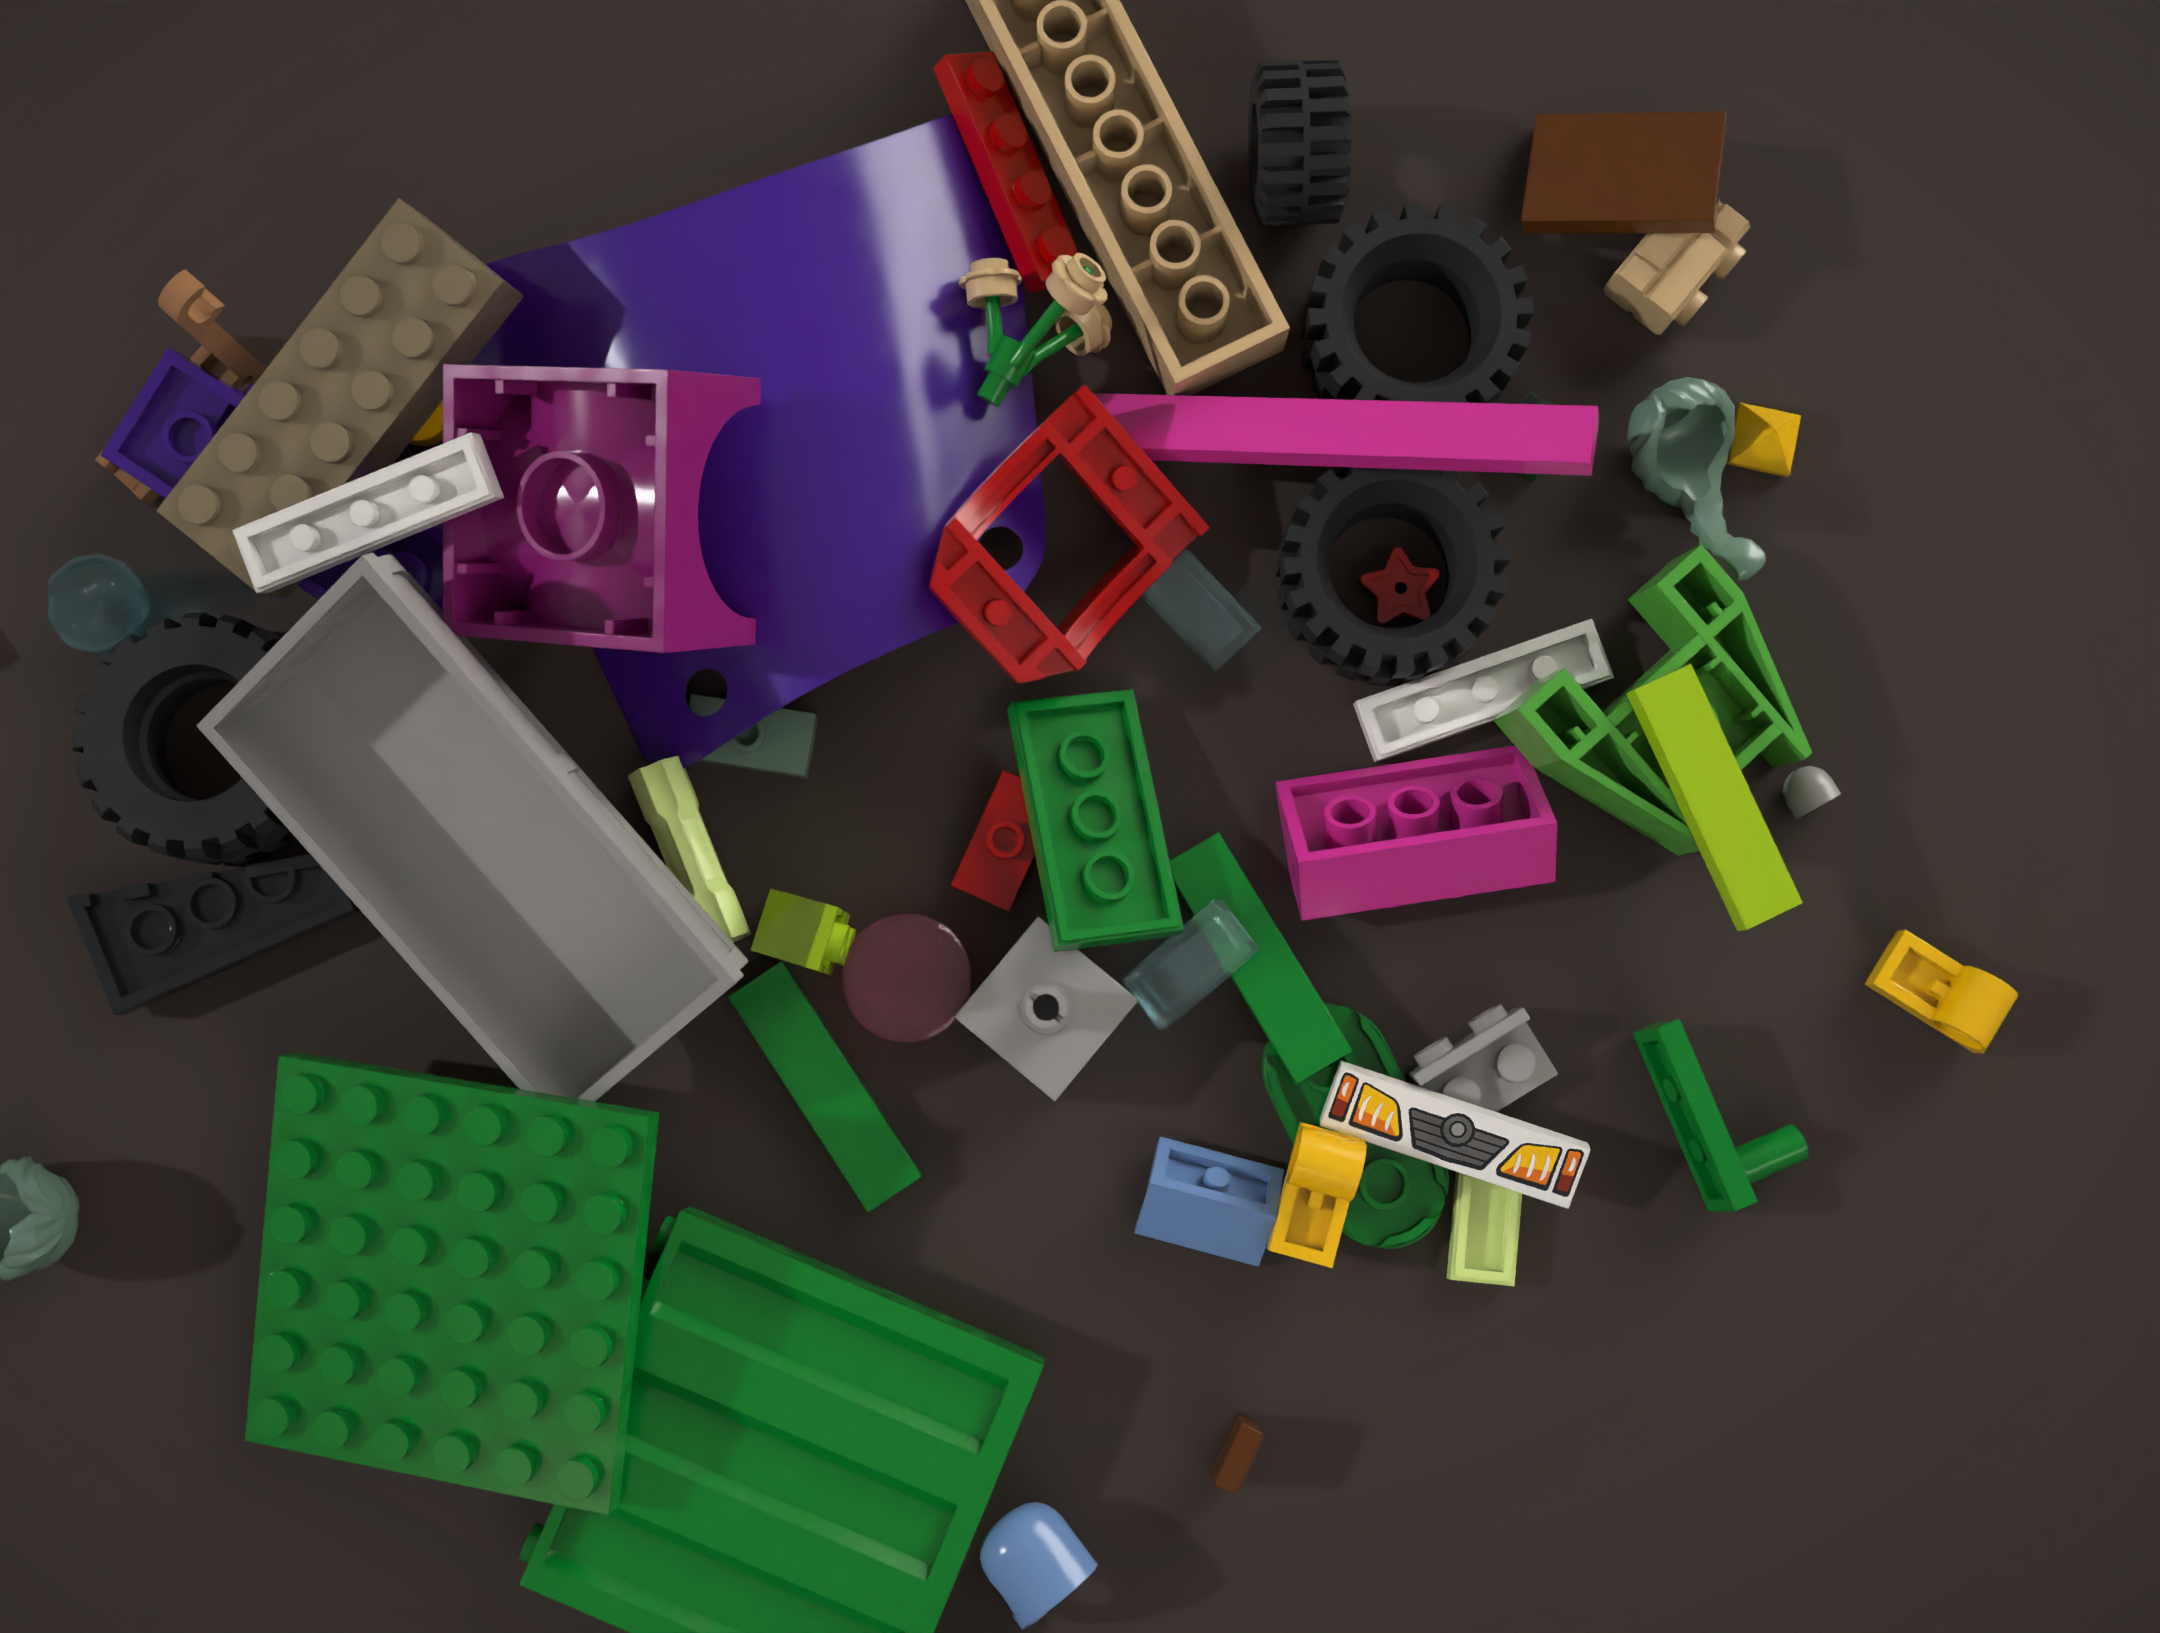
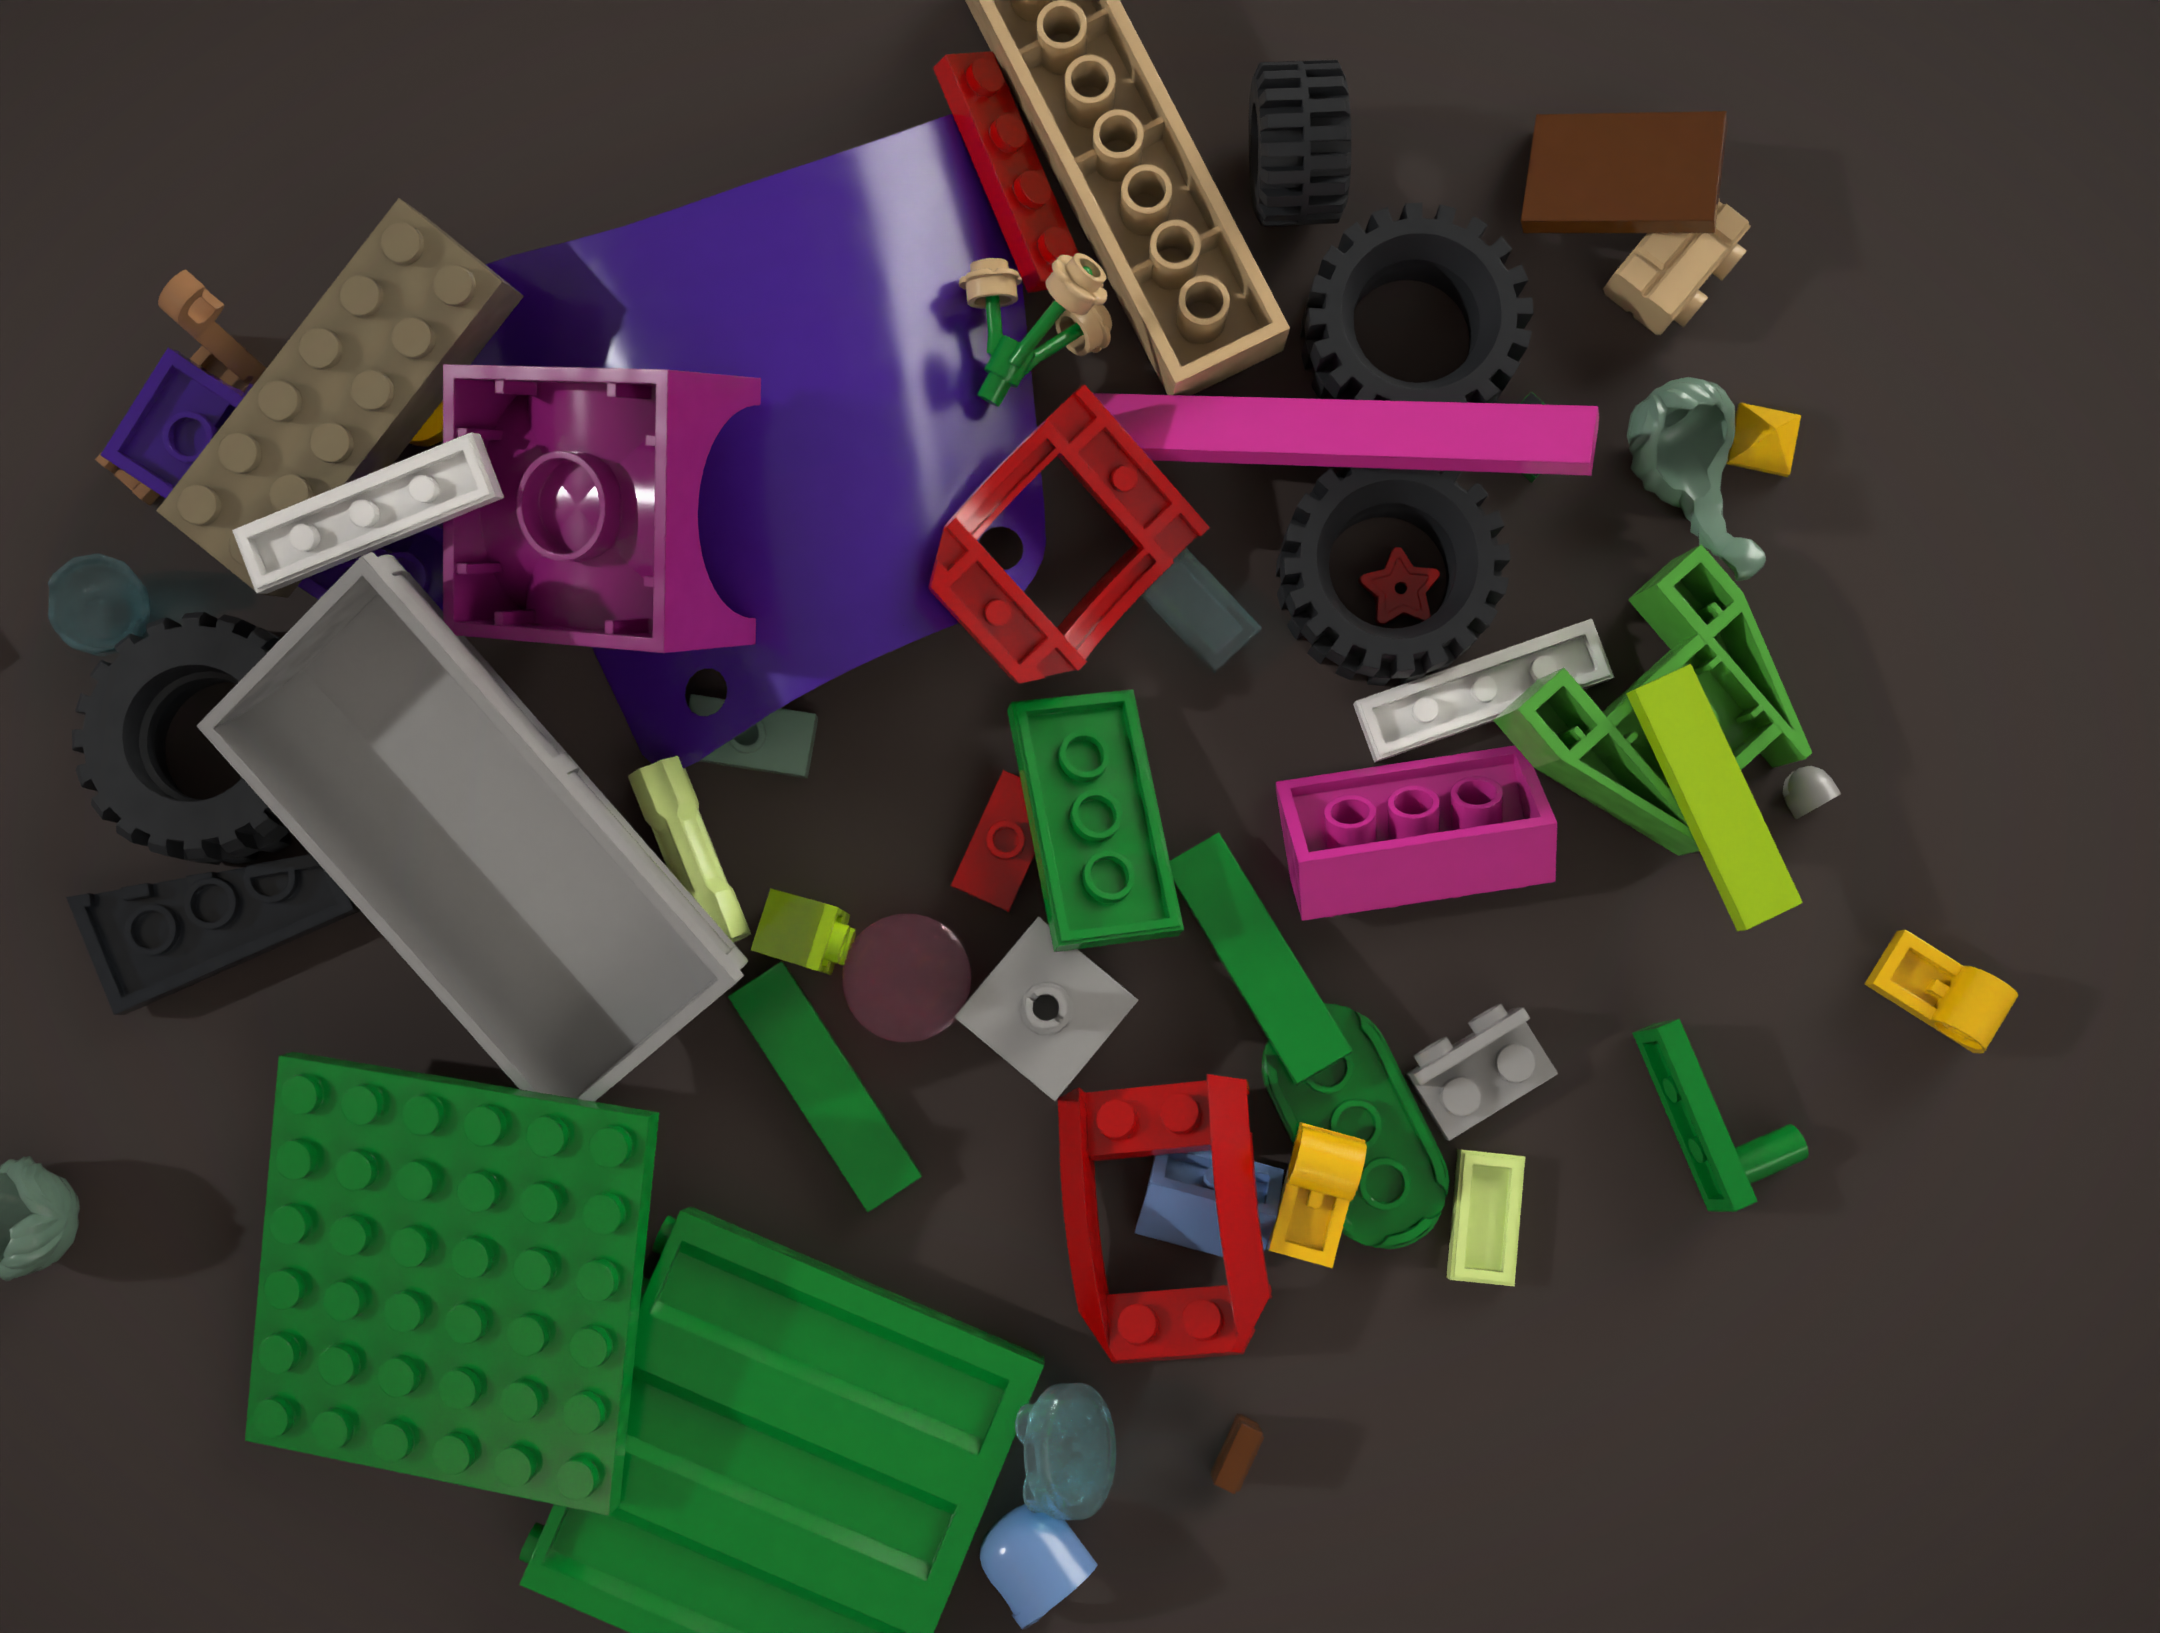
clear light blue tile [1122,899,1260,1030] -> none
tile [1320,1060,1591,1209] -> none
none -> clear light blue tile [1015,1383,1117,1520]
none -> red wedge [1058,1074,1272,1364]

